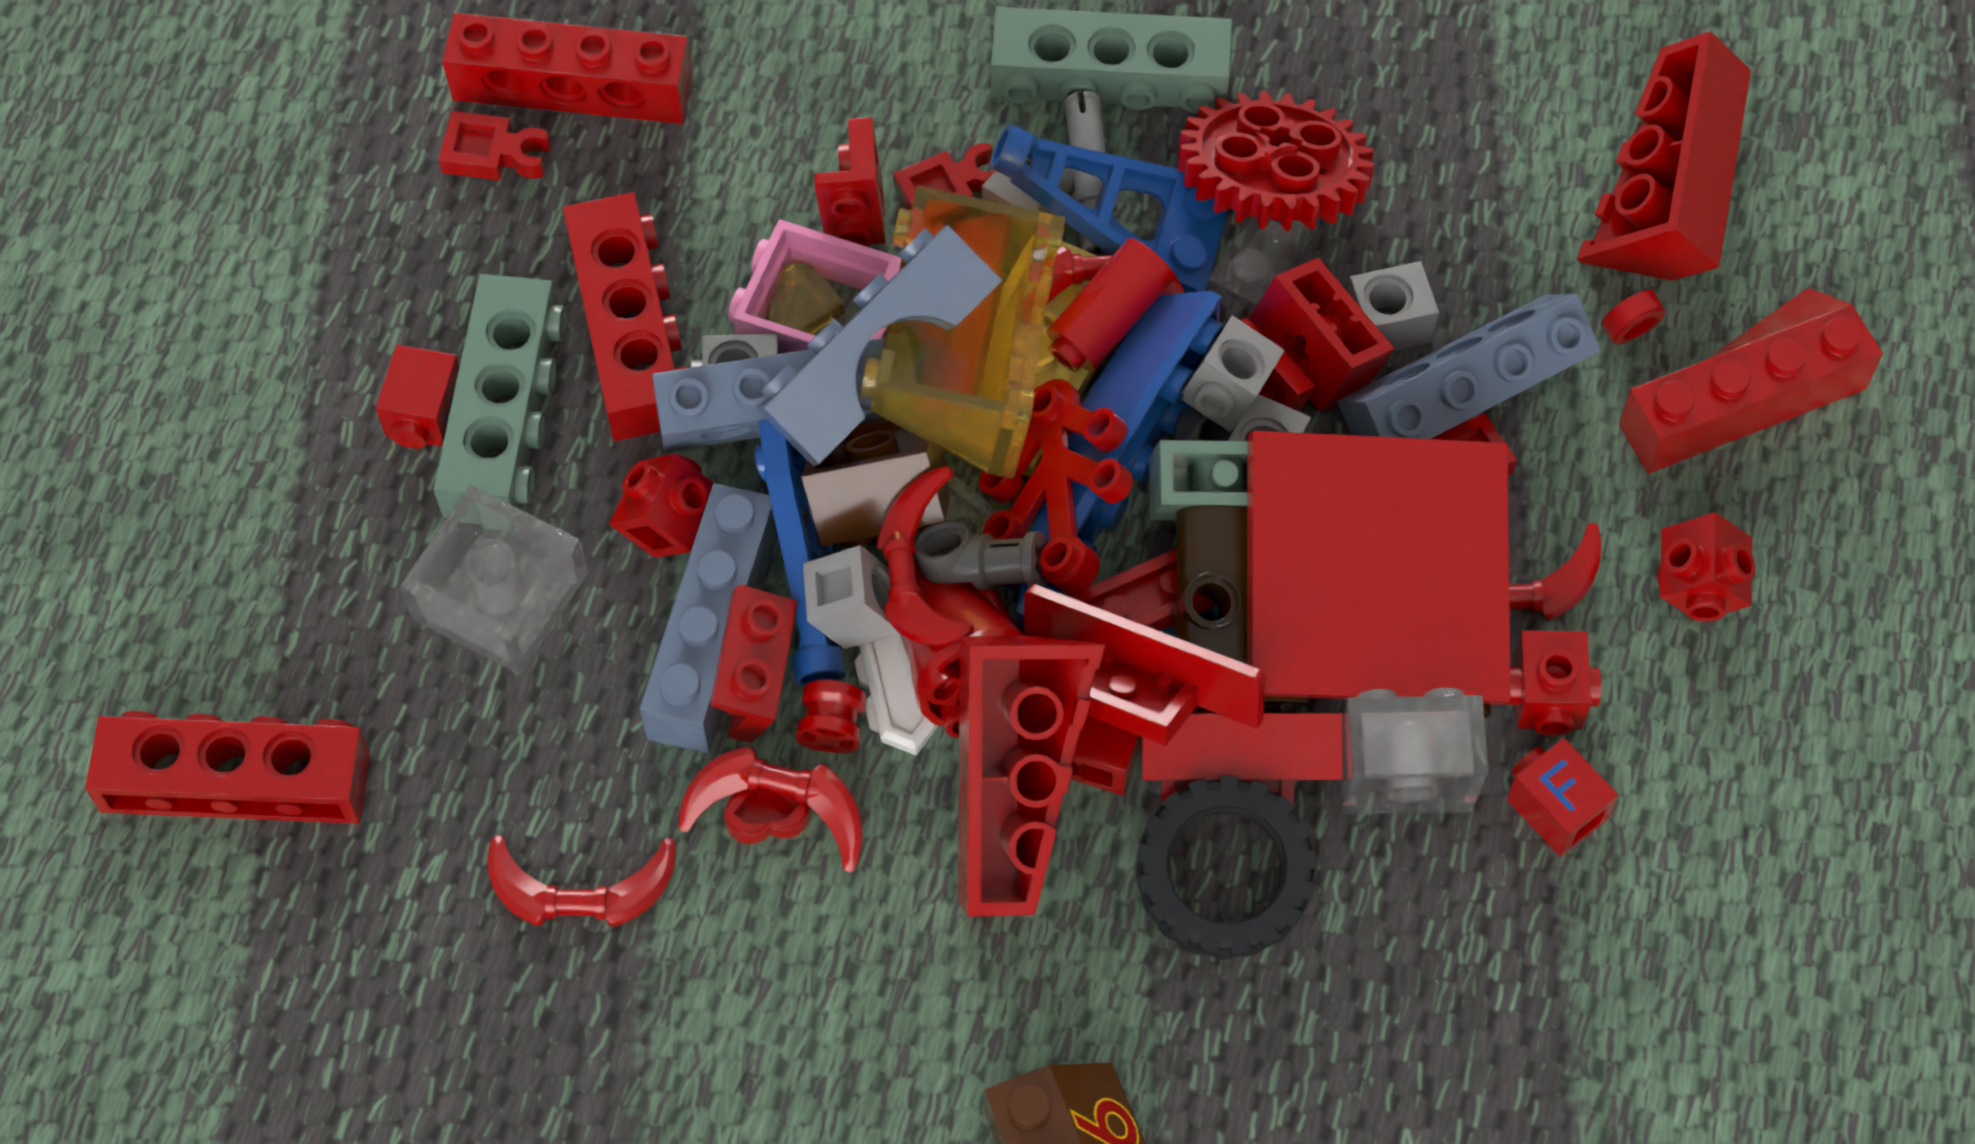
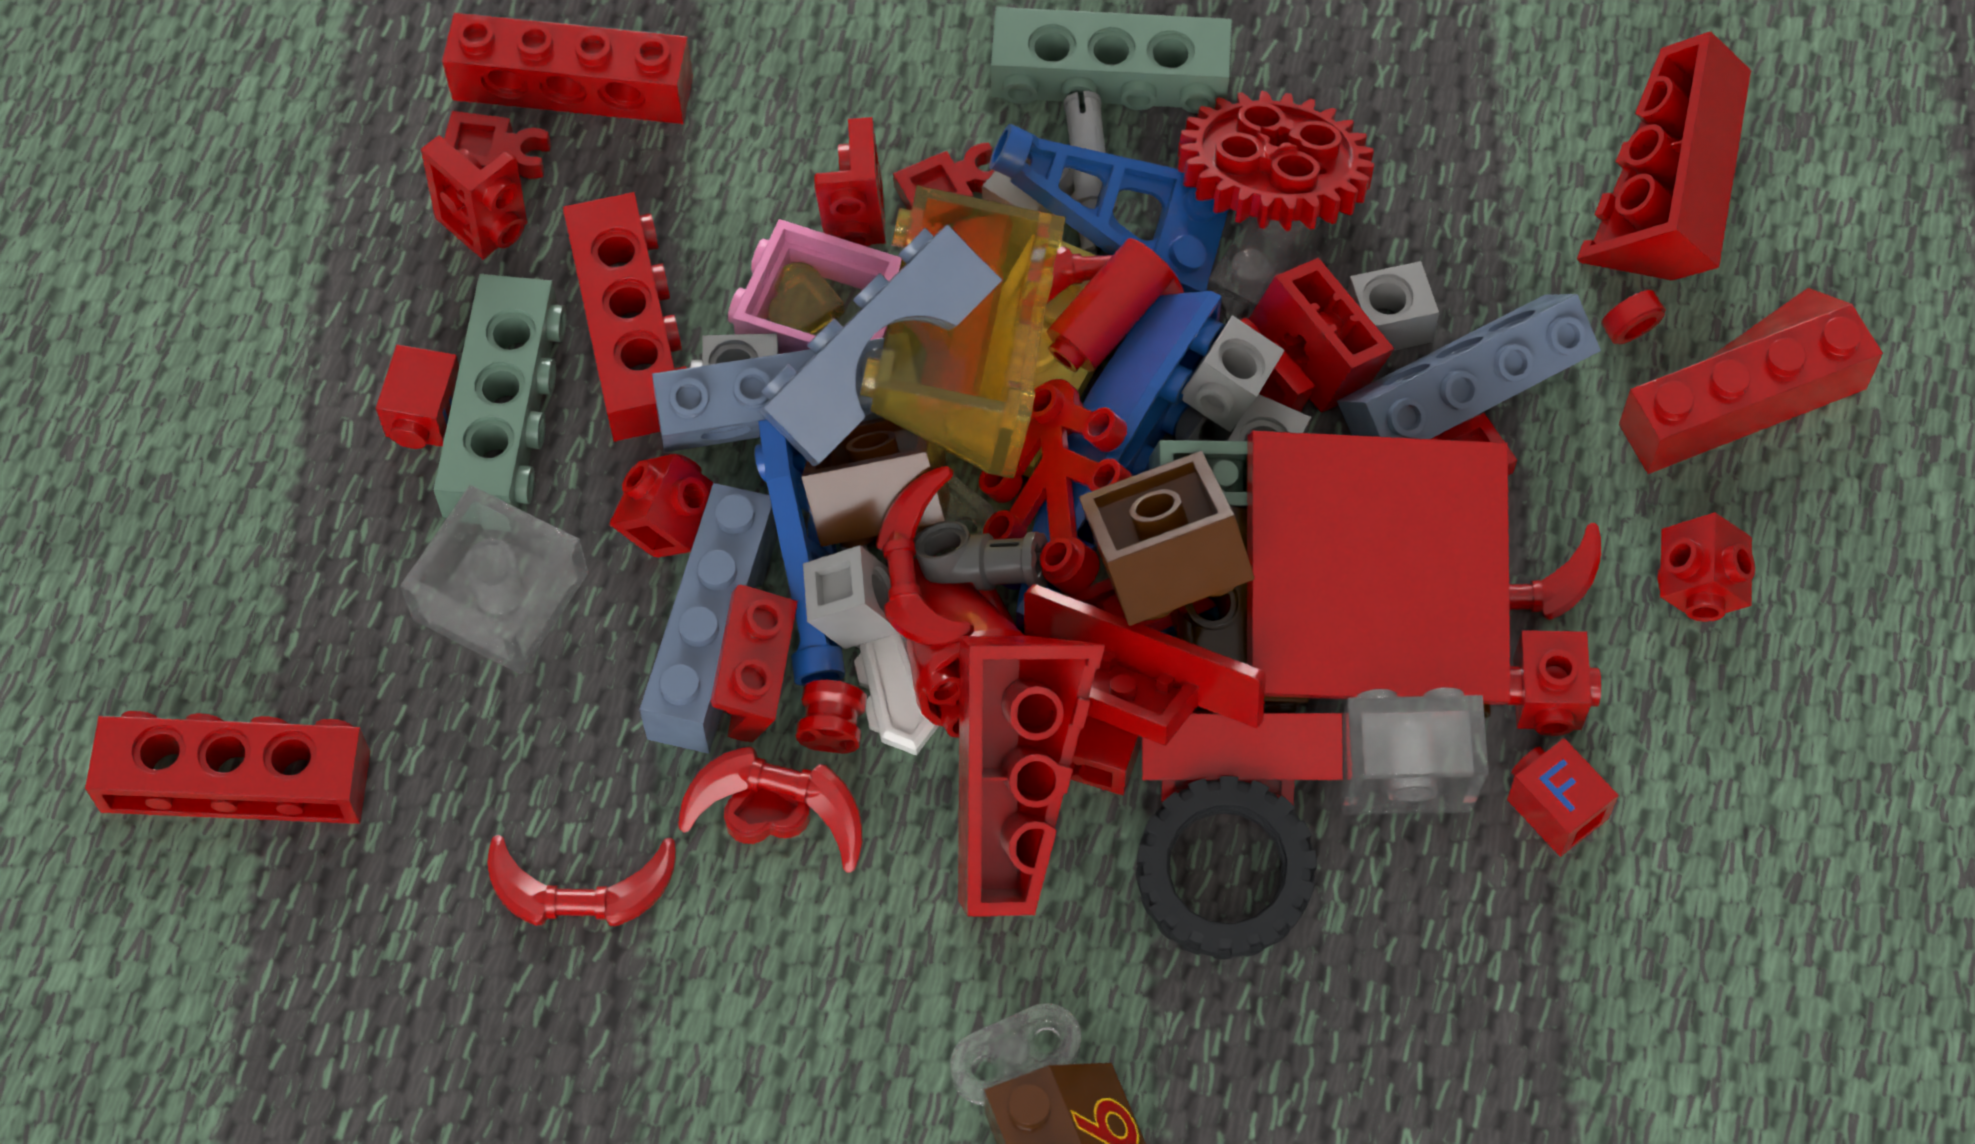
none -> red bracket [421,135,527,260]
none -> clear plate [950,1003,1081,1105]
none -> reddish brown slope [1078,451,1255,626]

